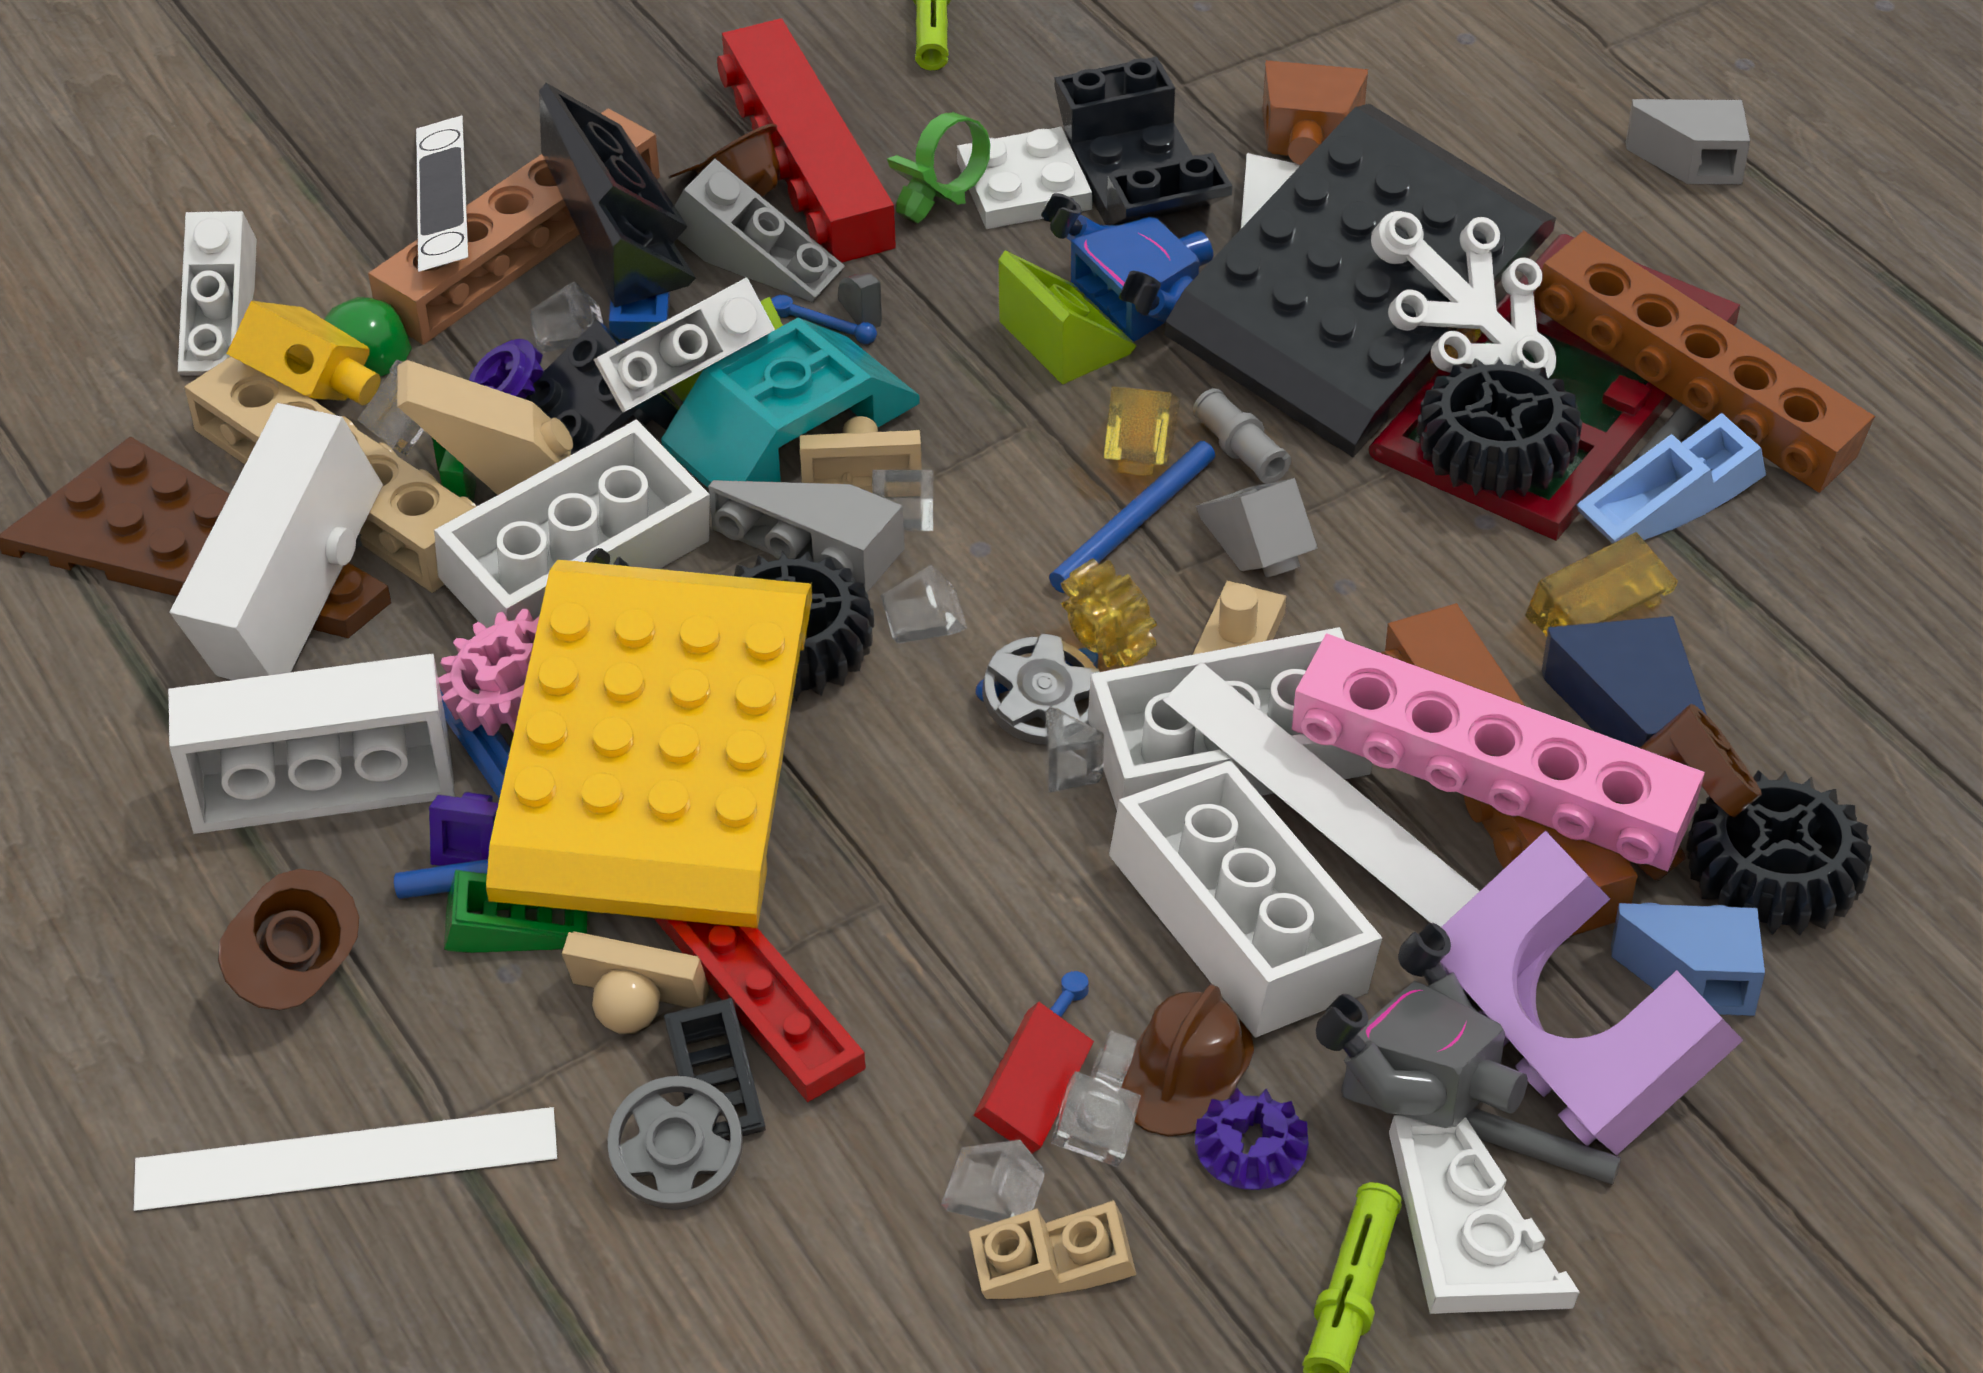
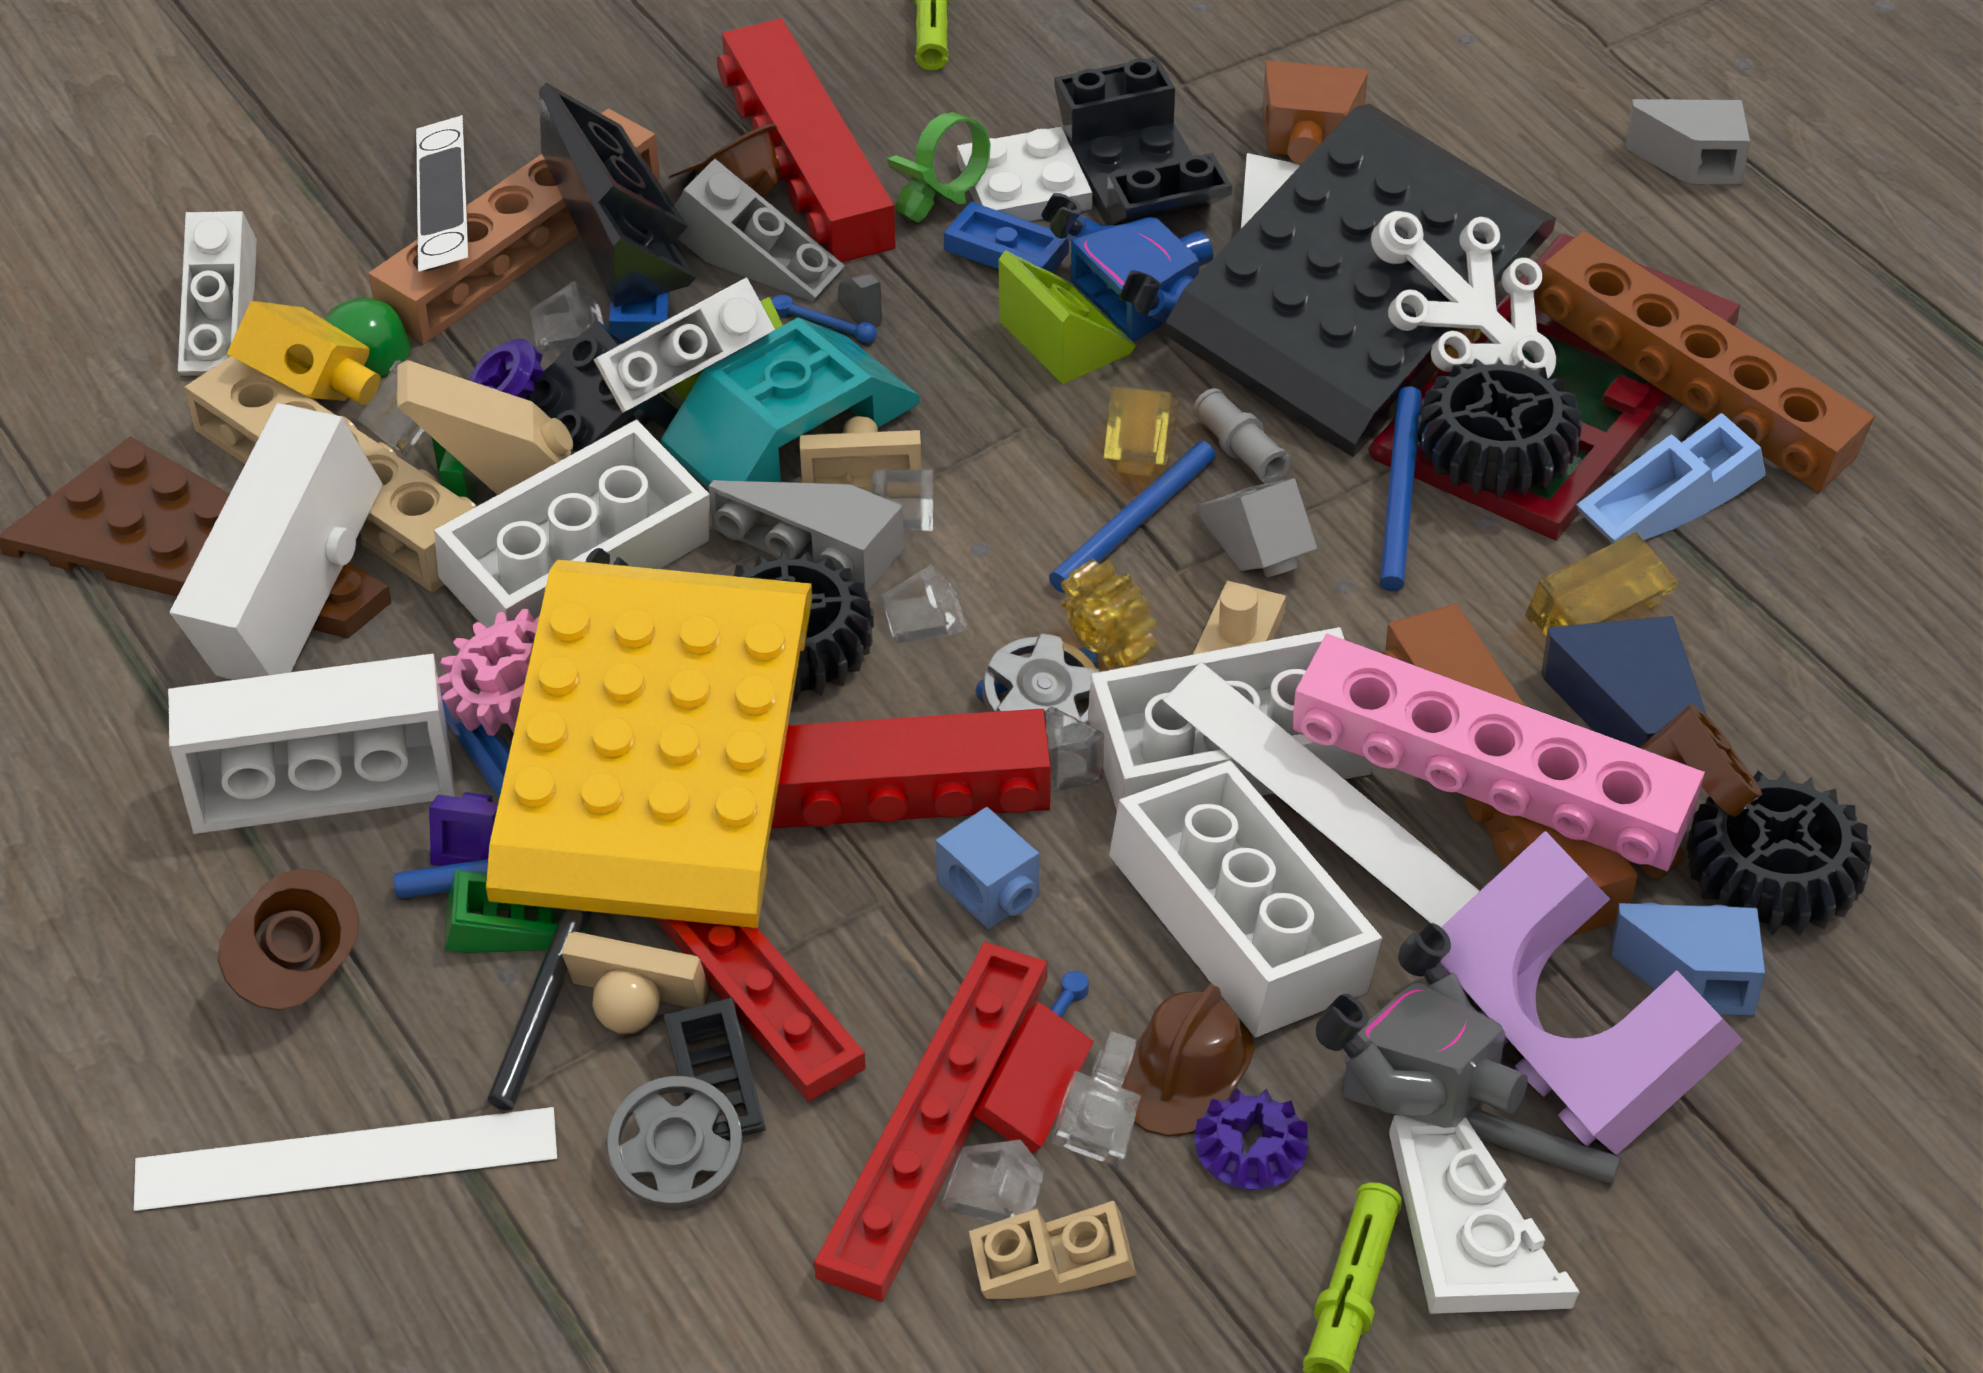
none -> black bar [487,909,592,1110]
none -> red brick [771,708,1051,829]
none -> red plate [814,941,1048,1302]
none -> medium blue brick [936,807,1039,930]
none -> blue plate [944,201,1069,273]
none -> blue bar [1380,387,1421,591]

